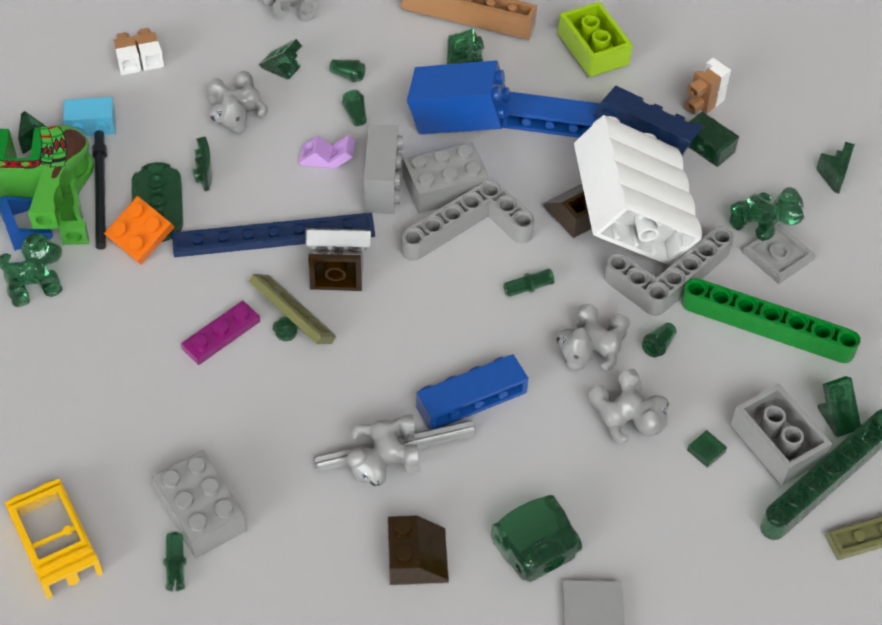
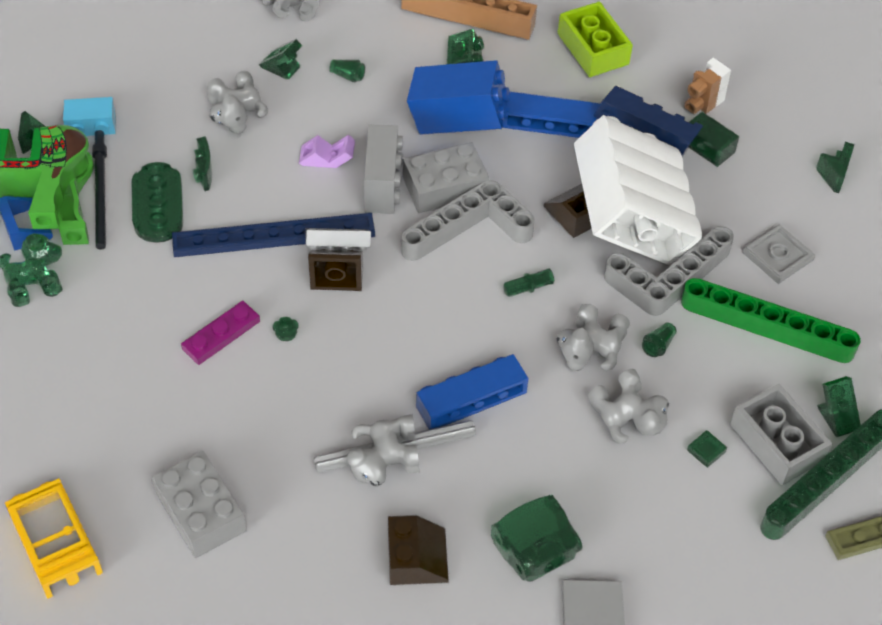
orange plate [104,196,174,265] -> none
white hips [114,28,164,75] -> none
clear green axle [163,532,187,591] -> none
olive tile [249,274,336,344] -> none
clear green cone [342,90,367,126] -> none
clear green animal [729,187,805,241] -> none

